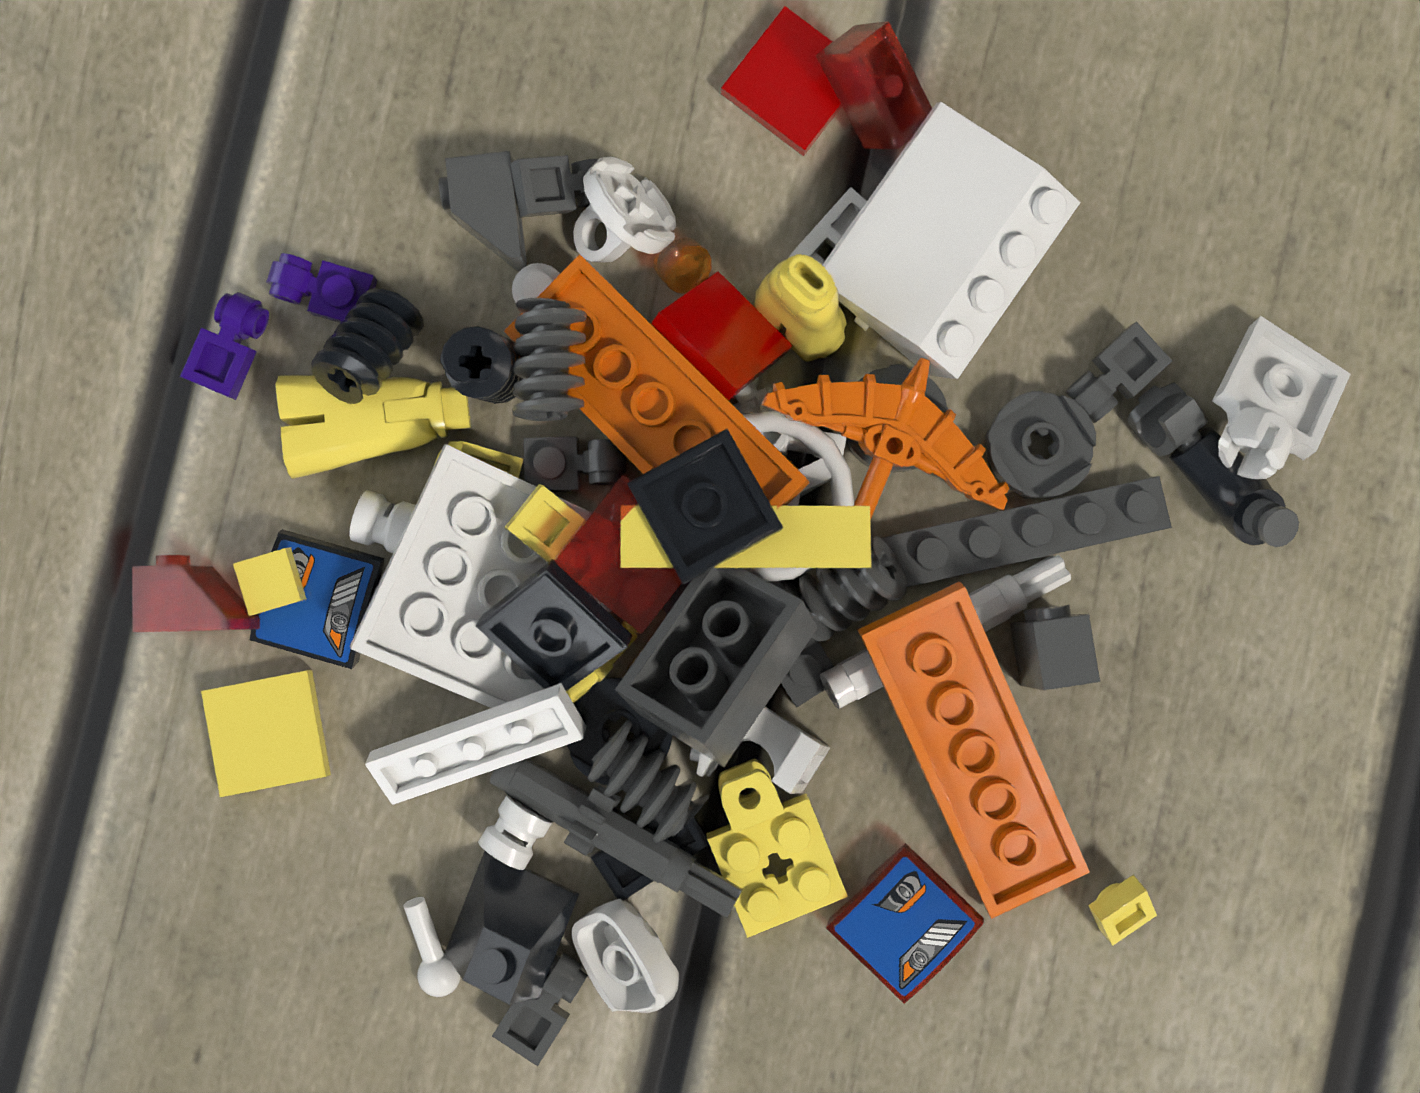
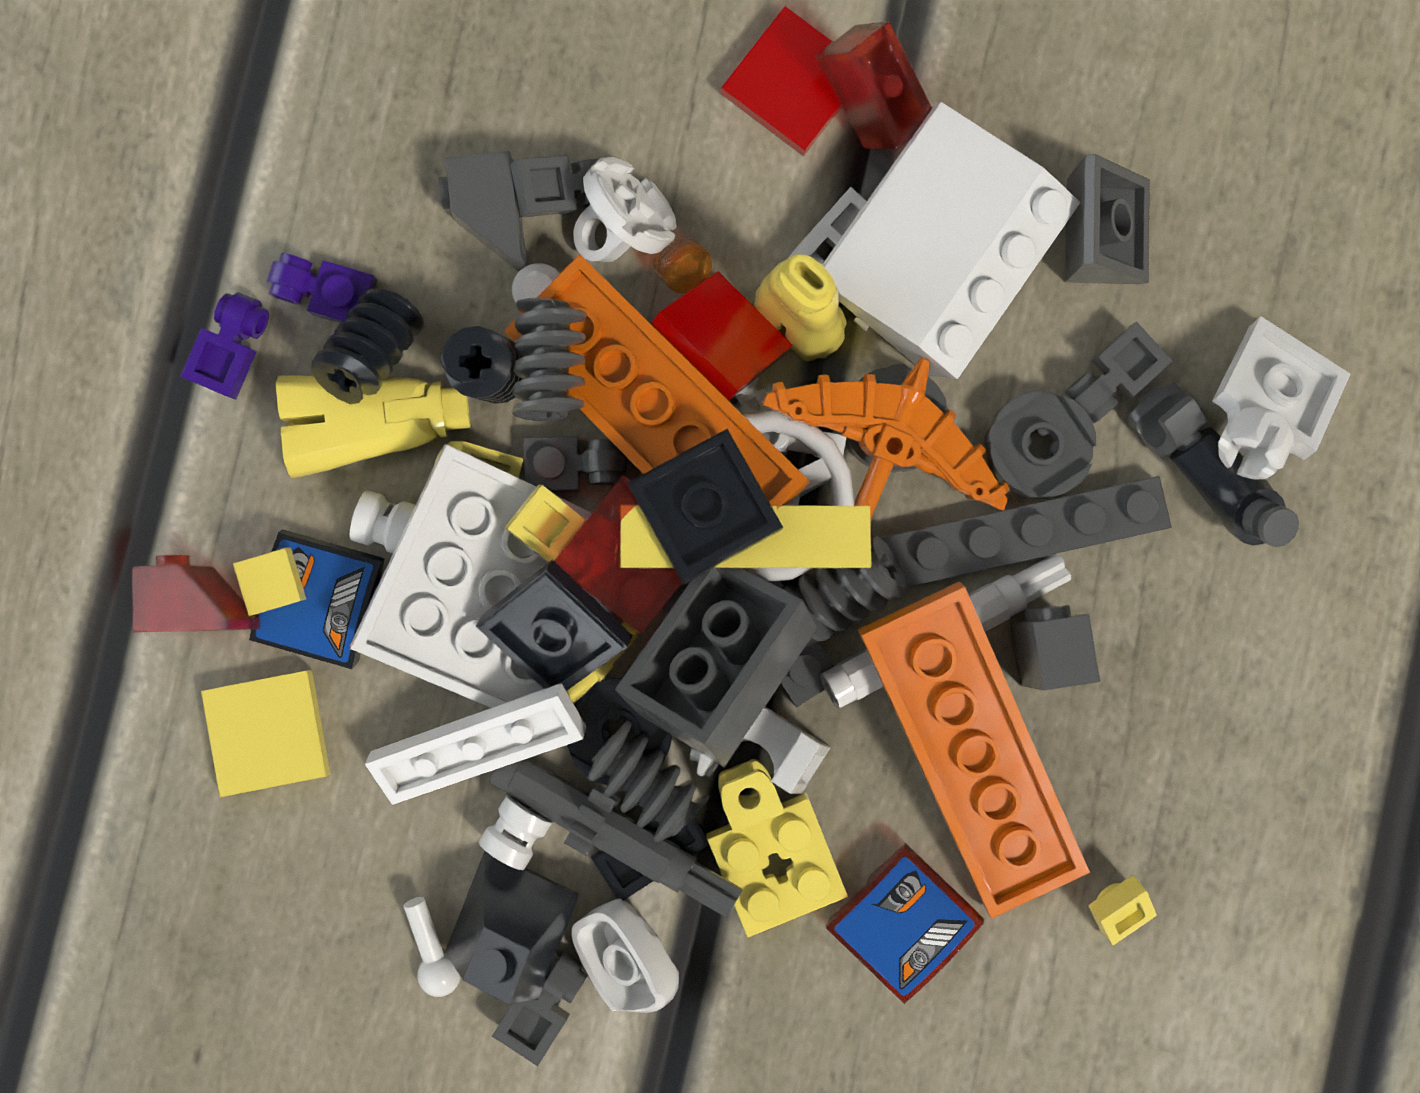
none -> dark grey slope [1065,154,1150,284]

